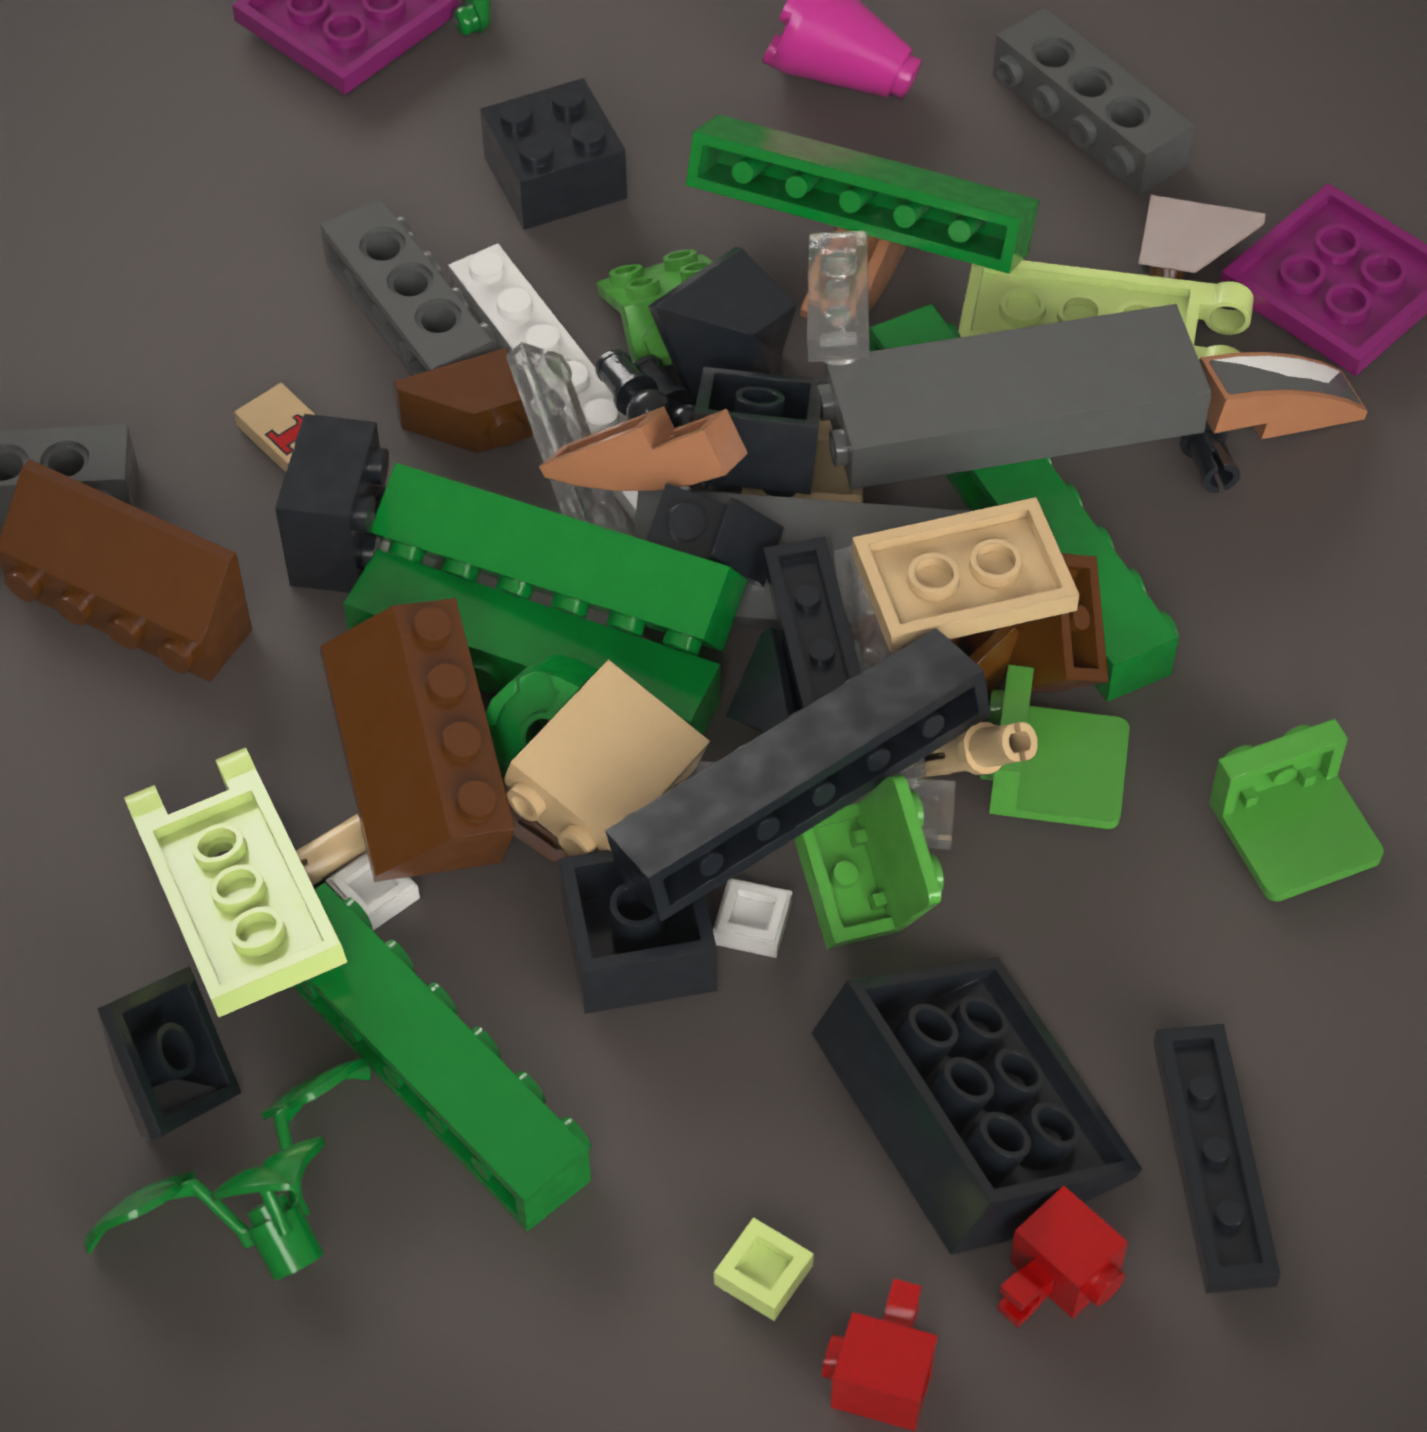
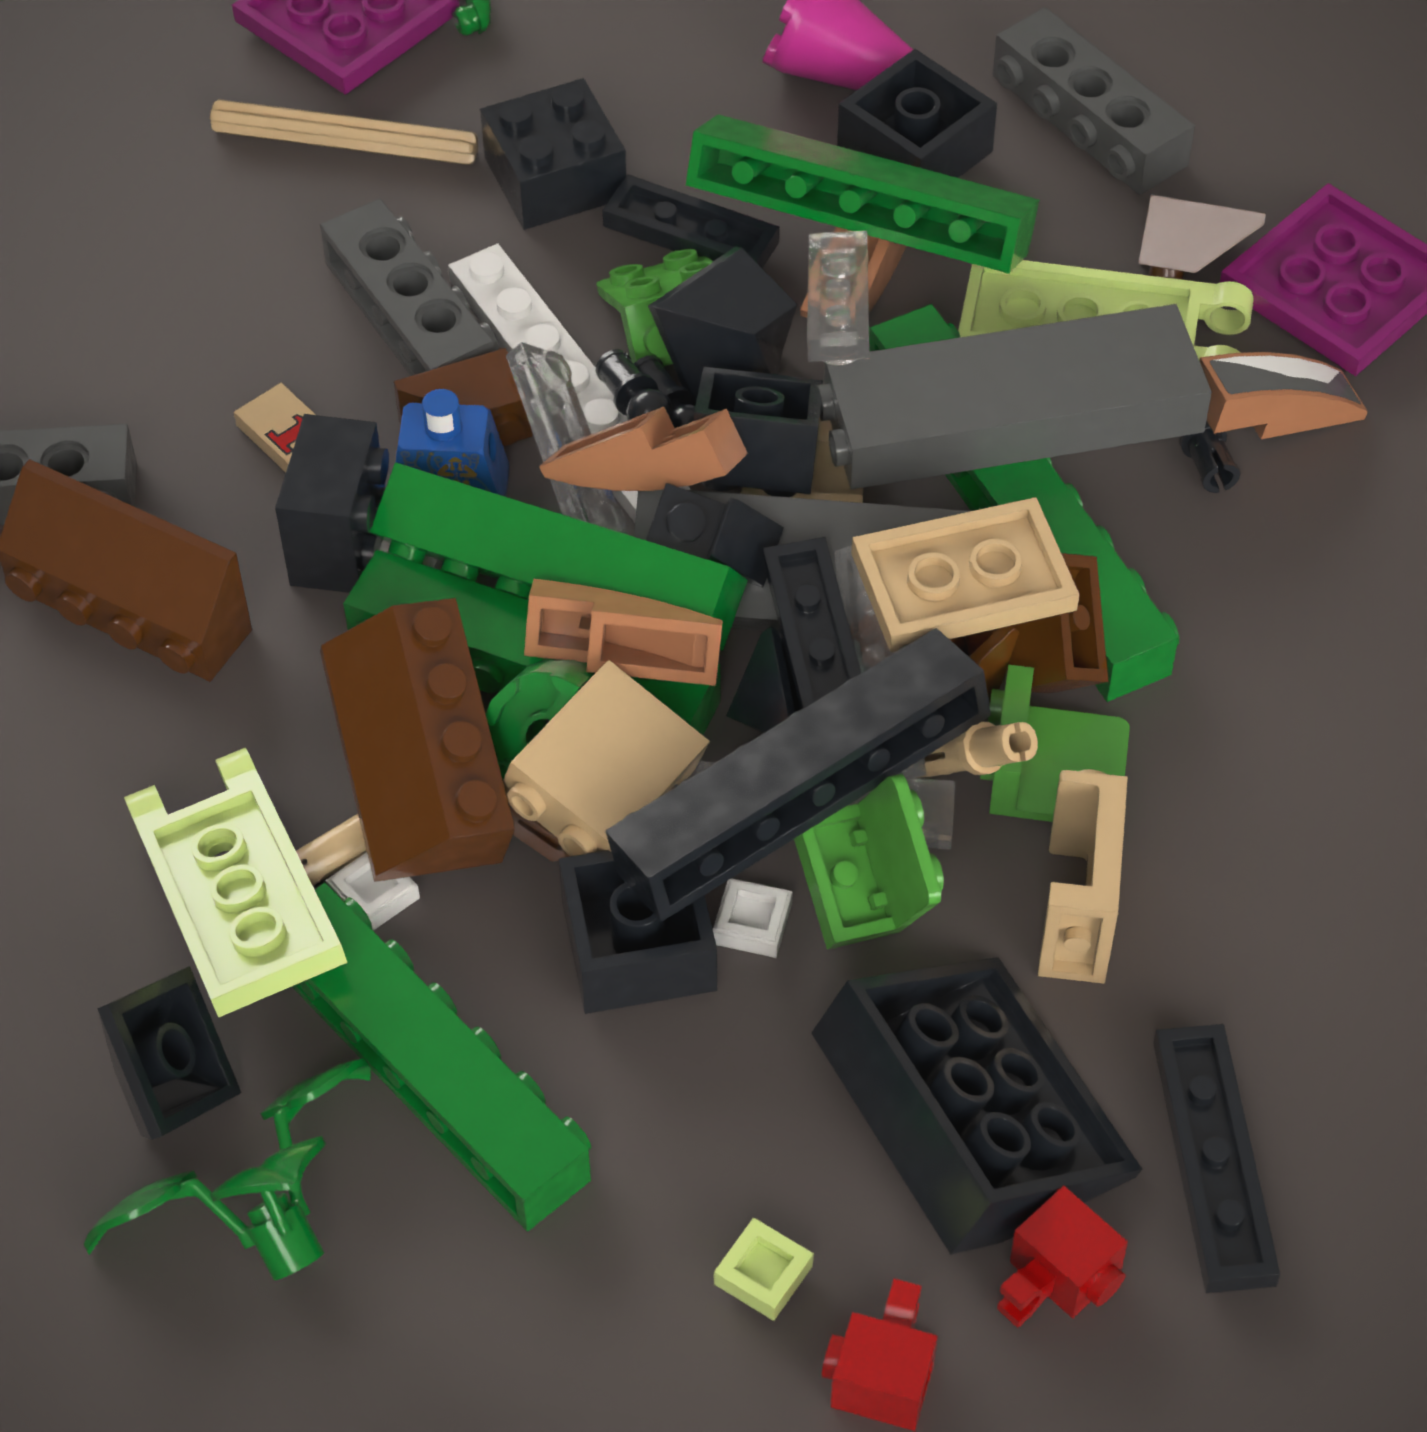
bright green bracket [1209,719,1384,902] -> none
none -> tan axle [210,99,478,165]
none -> blue torso [395,389,510,497]
none -> nougat slope [524,579,723,686]
none -> black plate [602,174,780,268]
none -> black brick [837,49,997,178]
none -> tan panel [1038,769,1128,984]

